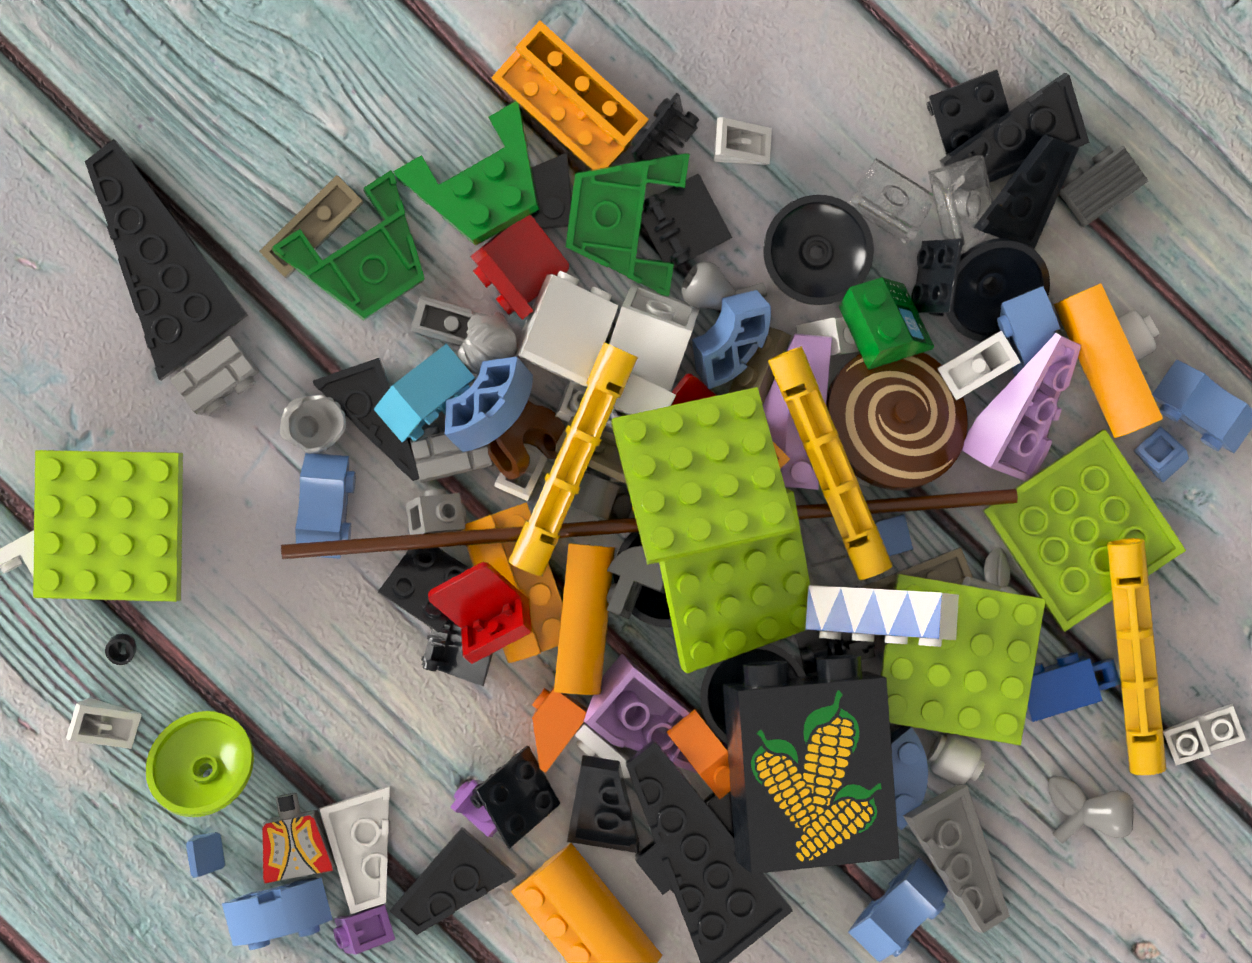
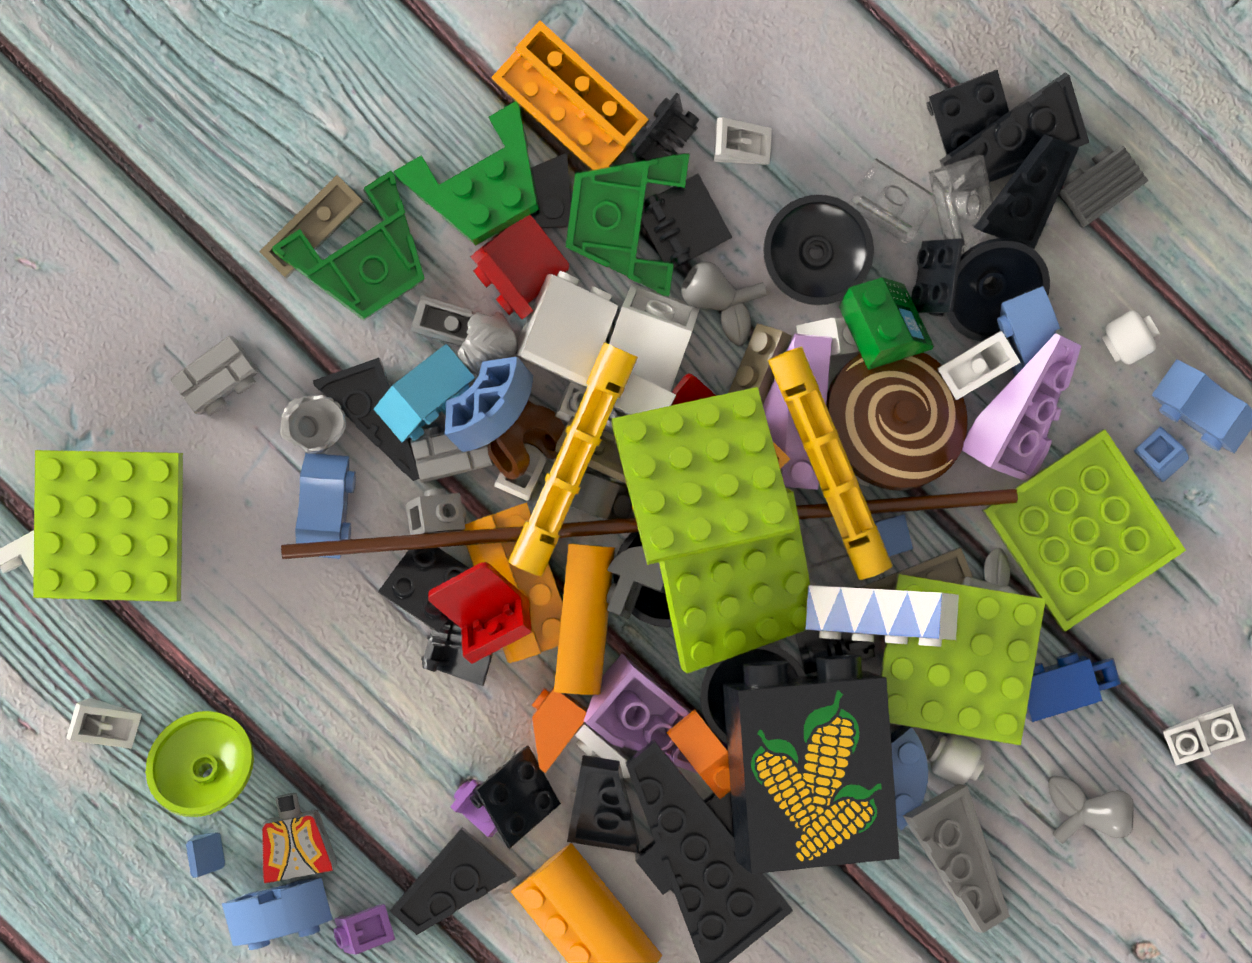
black wing [85,139,248,381] -> none
black hinge [105,633,137,665] -> none
white wing [319,786,390,914] -> none
medium blue brick [692,290,771,389] -> none
medium blue brick [848,858,949,962] -> none
light orange brick [1053,283,1163,438] -> none
yellow piece [1107,538,1167,775] -> none

